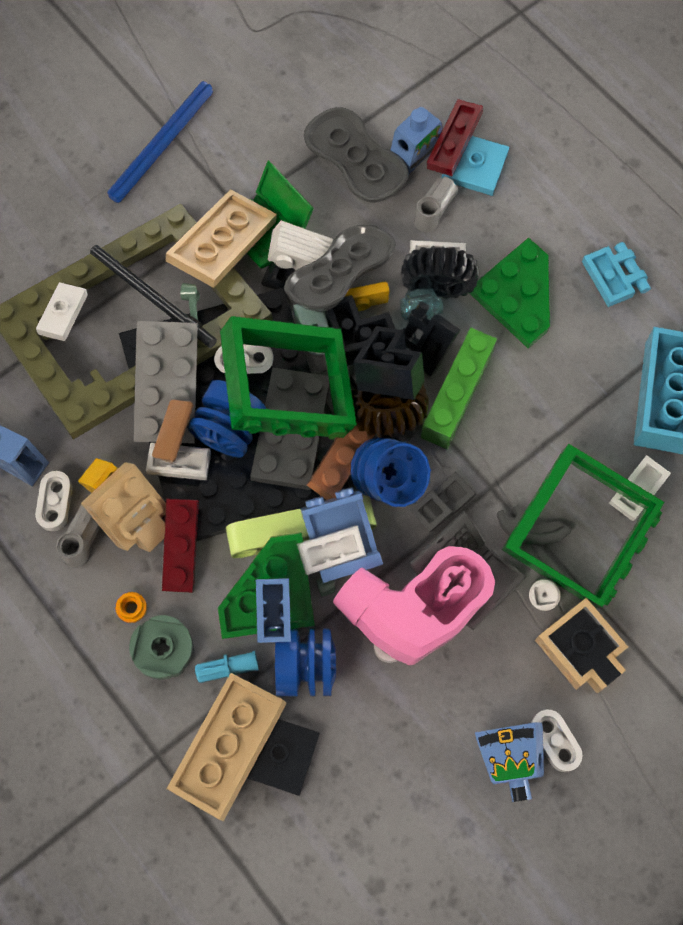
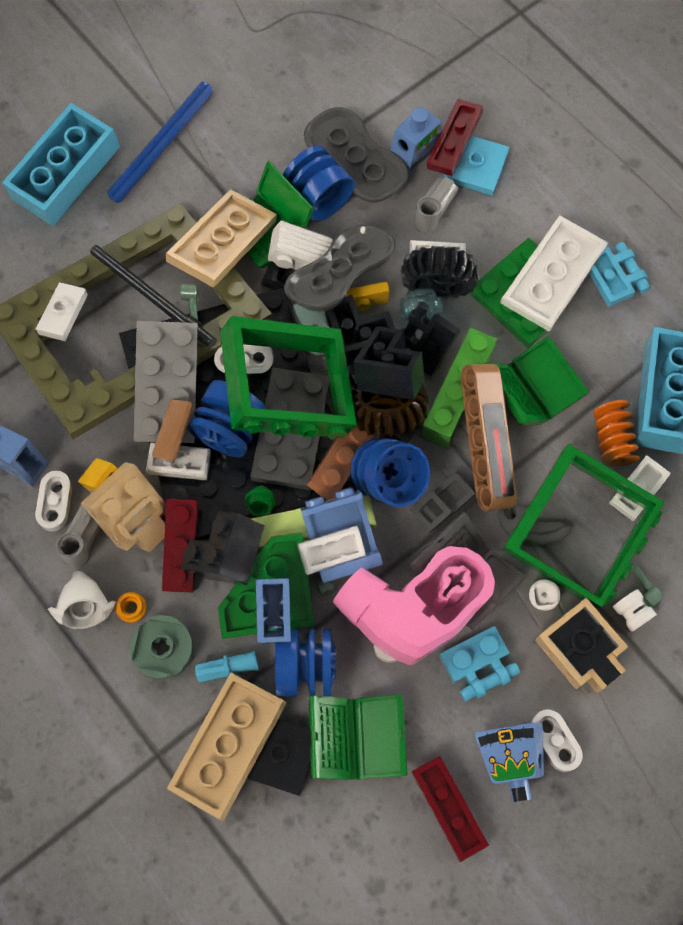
none -> medium azure brick [2,103,120,227]
none -> white hat [47,571,116,629]
none -> black brick [180,512,265,585]
none -> green plate [245,485,276,517]
none -> blue wheel [283,145,355,222]
none -> green piece [308,694,407,780]
none -> dark red plate [411,756,489,862]
none -> medium azure plate [439,626,520,702]
none -> medium nougat beam [461,363,517,511]
none -> green piece [485,336,589,426]
none -> white tile [500,215,608,332]
none -> orange piece [593,400,640,466]
none -> white wheel [613,589,657,632]
none -> sand green hand [633,566,662,609]

